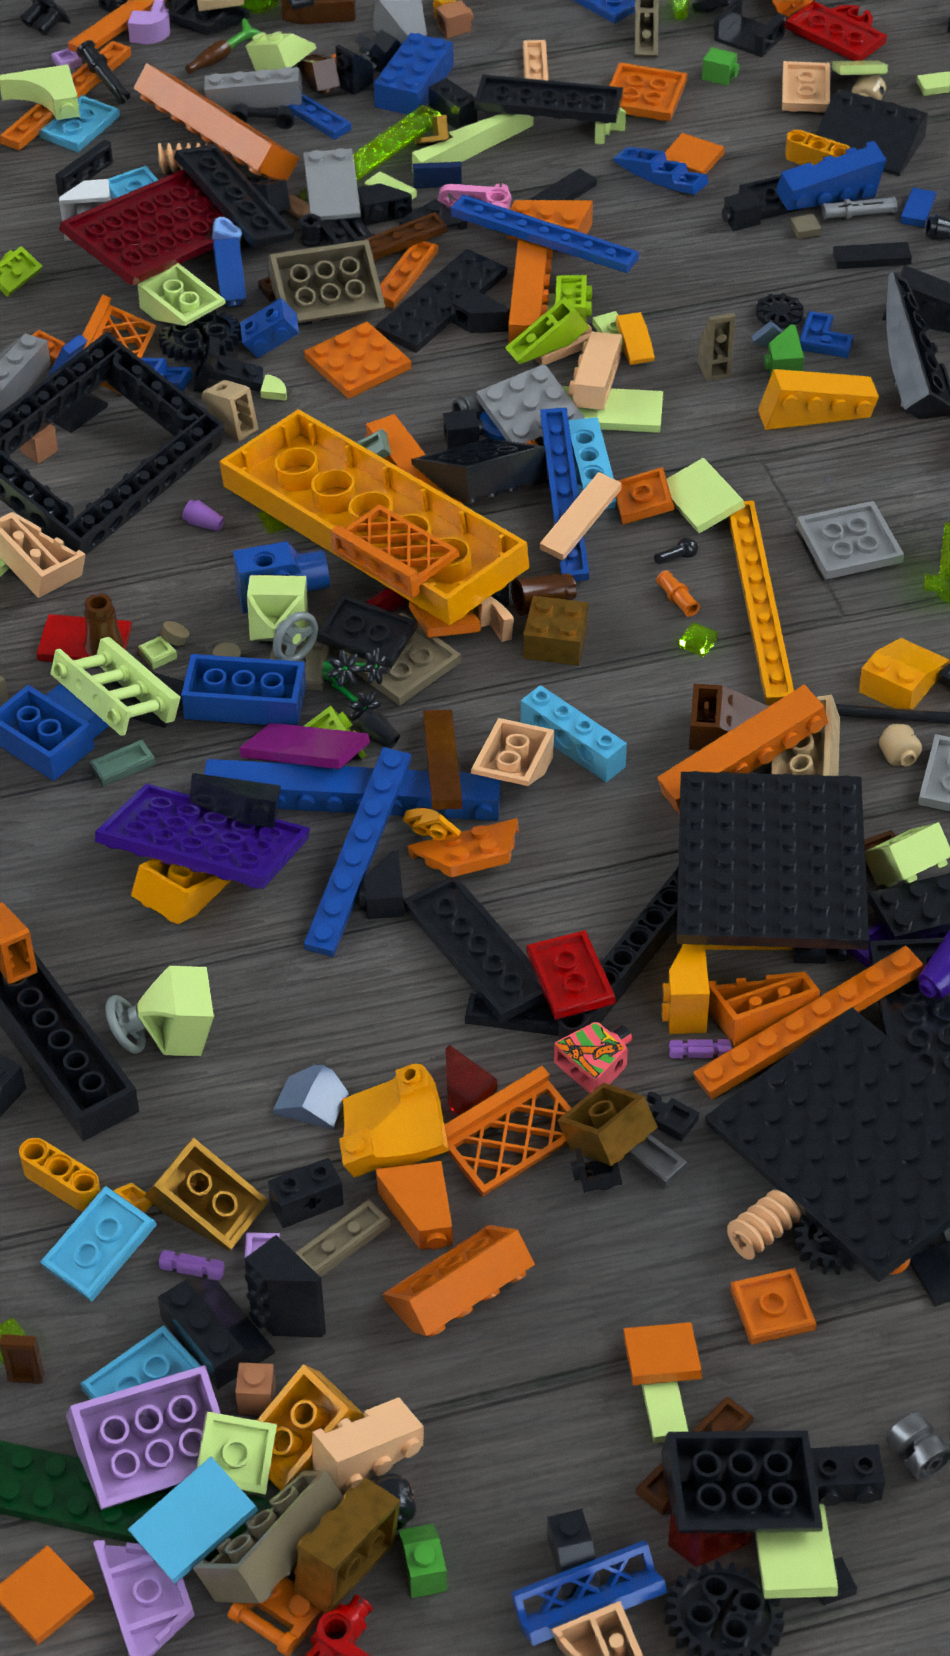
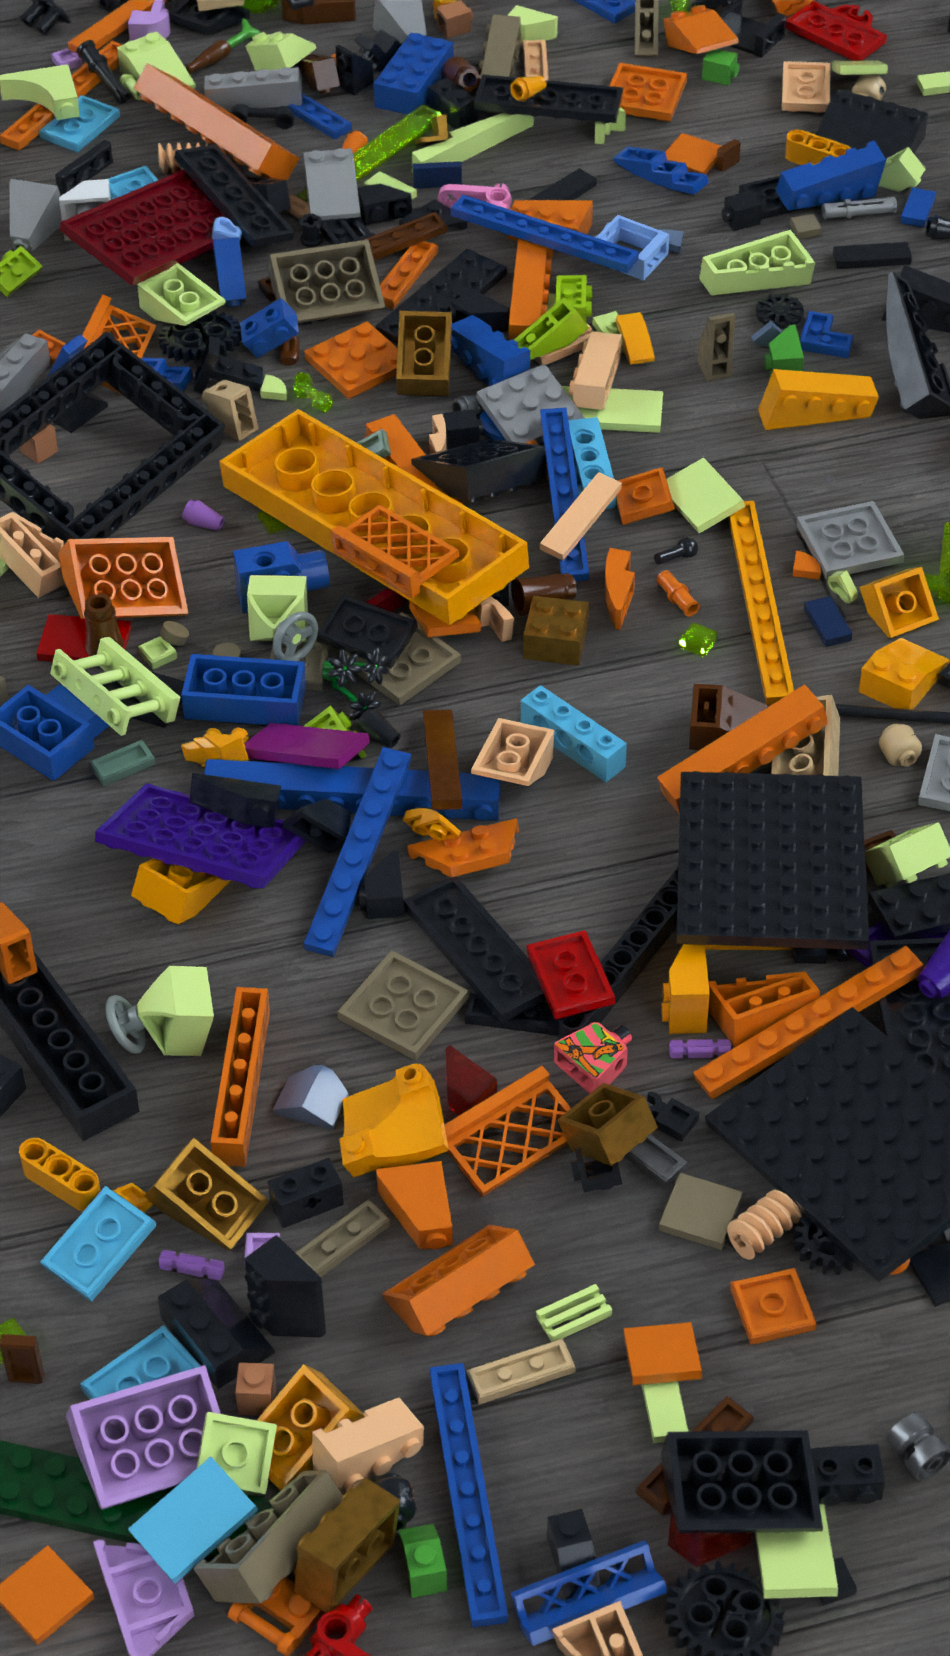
none -> light grey slope [9,179,62,252]
none -> orange slope [58,537,189,619]
none -> yellowish green slope [117,31,196,103]
none -> yellowish green pin [119,74,142,100]
none -> light orange connector [181,727,249,767]
none -> orange brick [210,987,270,1167]
none -> reddish brown piece [279,336,300,365]
none -> black slope [282,799,351,853]
none -> clear neon green bar [293,372,333,412]
none -> dark tan plate [338,950,469,1061]
none -> orange cone [342,131,368,159]
none -> pearl gold brick [396,311,452,396]
none -> light nougat slope [429,414,447,454]
none -> blue plate [429,1363,508,1628]
none -> reddish brown plant [441,57,480,92]
none -> blue wedge [451,315,530,387]
none -> tan tile [466,1338,575,1405]
none -> dark tan wedge [475,14,522,92]
none -> yellowish green slope [507,5,558,44]
none -> light orange cone [510,75,546,101]
none -> yellowish green tile [536,1284,612,1342]
none -> light blue window [595,215,669,281]
none -> orange slope [605,548,635,630]
none -> dark tan tile [658,1173,743,1250]
none -> sand blue tile [659,229,684,253]
none -> orange slope [663,5,739,54]
none -> yellowish green wedge [699,230,815,296]
none -> reddish brown tile [716,139,741,172]
none -> orange tile [793,551,821,580]
none -> dark blue tile [804,596,852,647]
none -> yellowish green tile [827,571,859,604]
none -> light orange slope [859,567,939,638]
none -> yellowish green slope [879,147,925,192]

